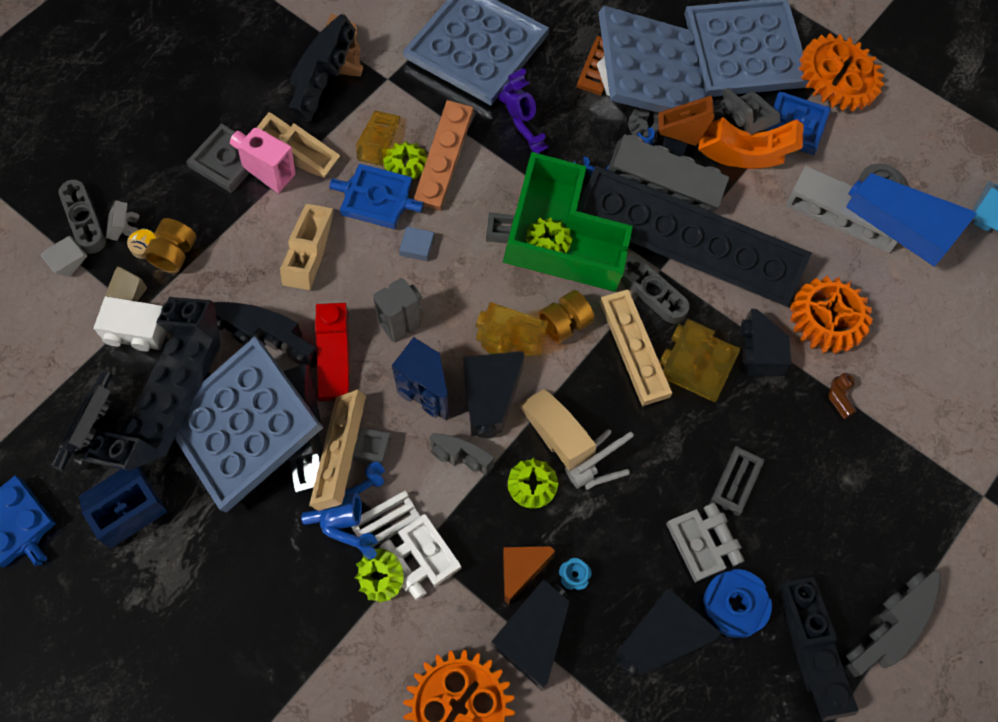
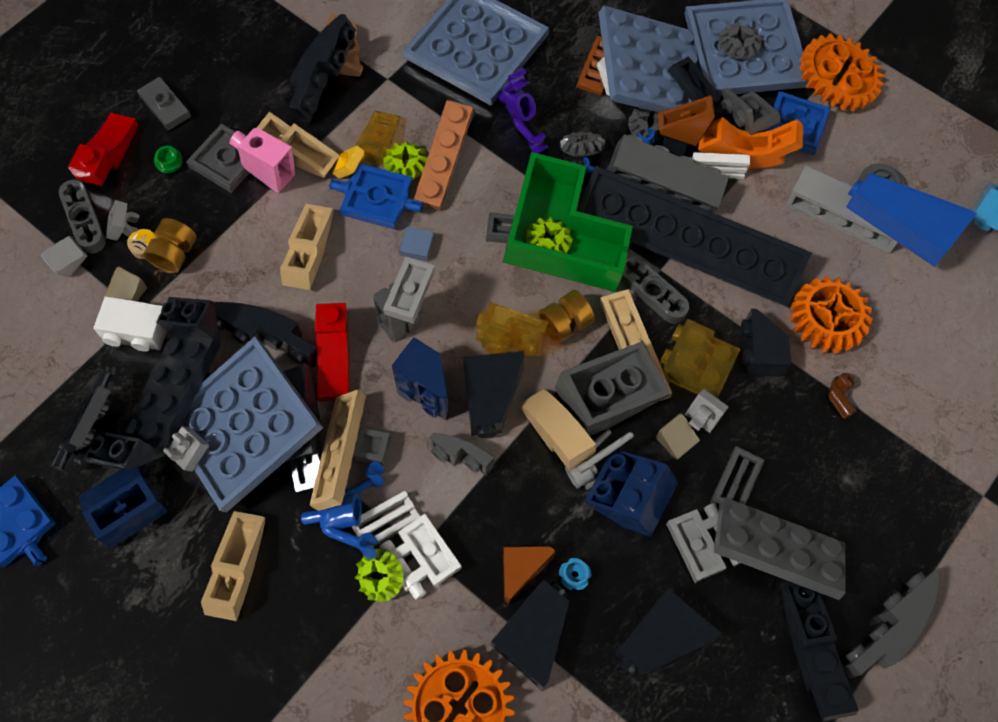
lime gear [508,458,558,508] -> none
blue plate [703,569,772,638] -> none
none -> red slope [68,113,139,186]
none -> dark grey plate [137,77,191,131]
none -> green plate [154,146,183,173]
none -> light grey tile [163,426,209,472]
none -> tan slope [201,511,265,621]
none -> yellow tile [332,145,365,179]
none -> light grey plate [383,256,435,324]
none -> dark grey slope [555,341,671,436]
none -> dark grey gear [560,131,605,157]
none -> dark blue slope [584,449,678,537]
none -> dark tan slope [656,413,700,460]
none -> black tile [667,56,722,105]
none -> light grey tile [685,389,728,433]
none -> white tile [692,152,750,179]
none -> dark grey plate [714,497,846,600]
none -> dark grey gear [718,22,762,59]

